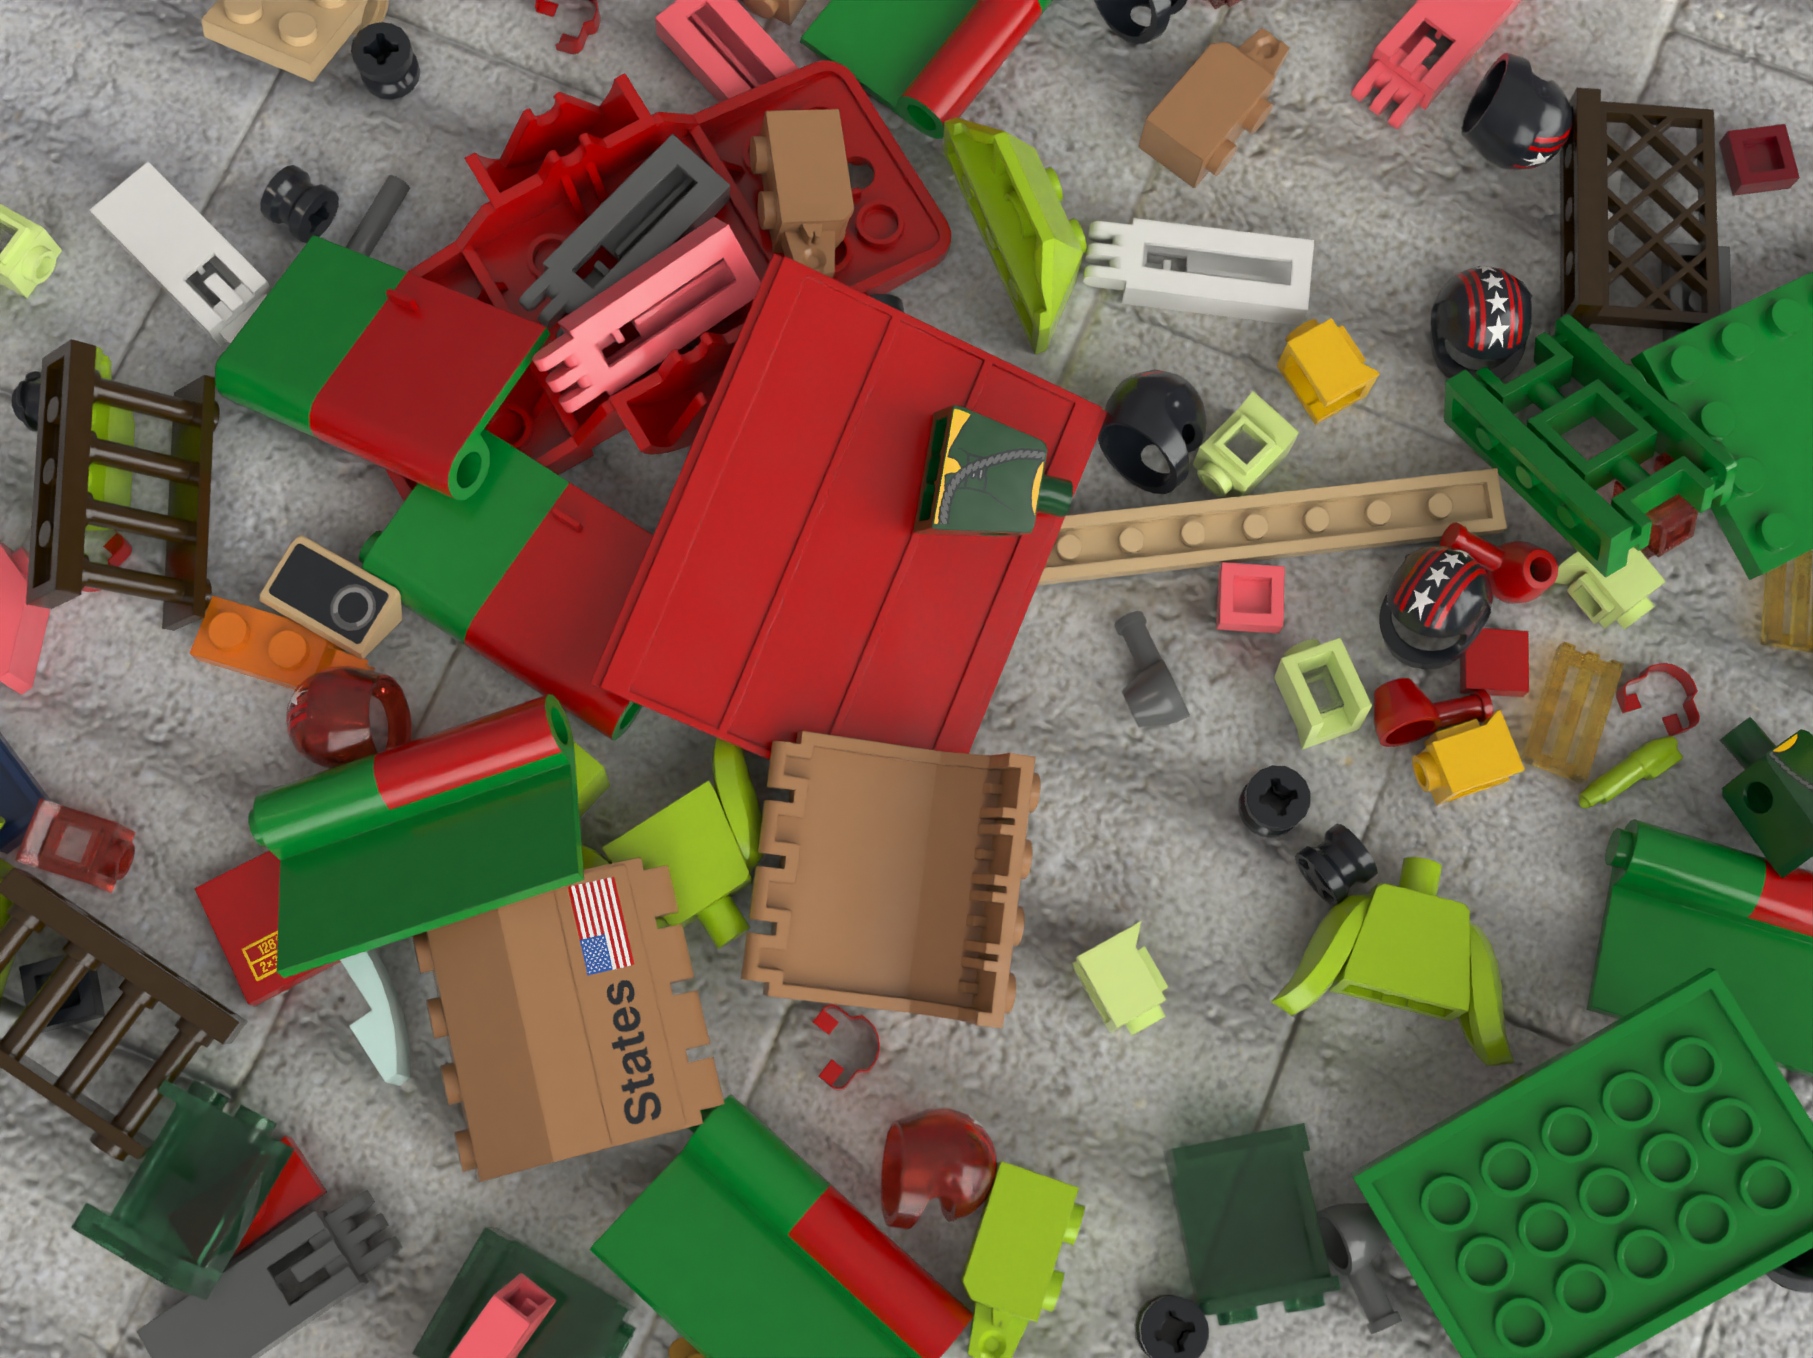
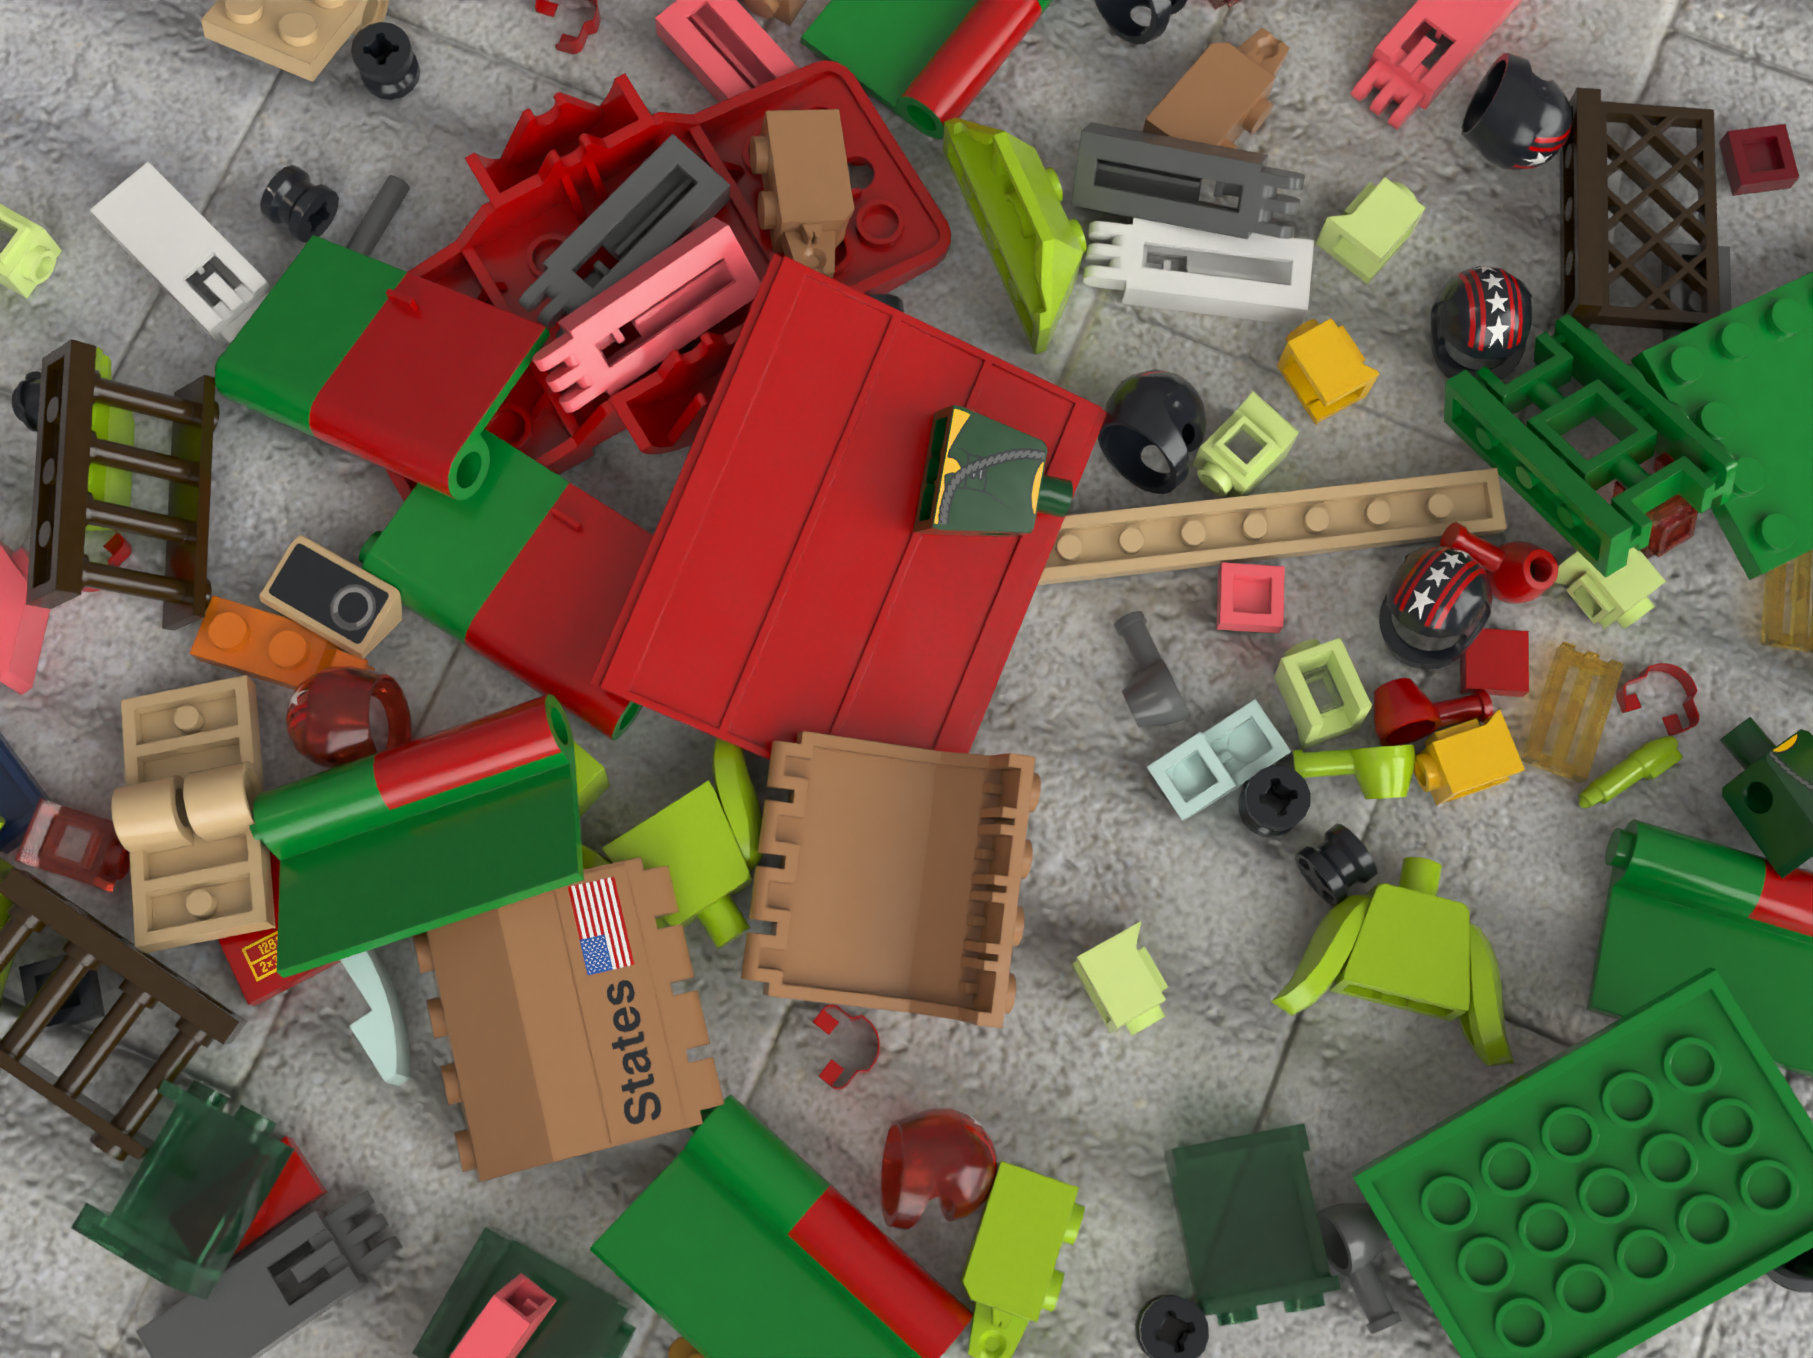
none -> tan plate [111,675,276,953]
none -> dark grey hinge [1071,122,1305,239]
none -> light aqua slope [1147,699,1292,821]
none -> lime bar [1292,745,1416,800]
none -> yellowish green window [1315,177,1426,284]

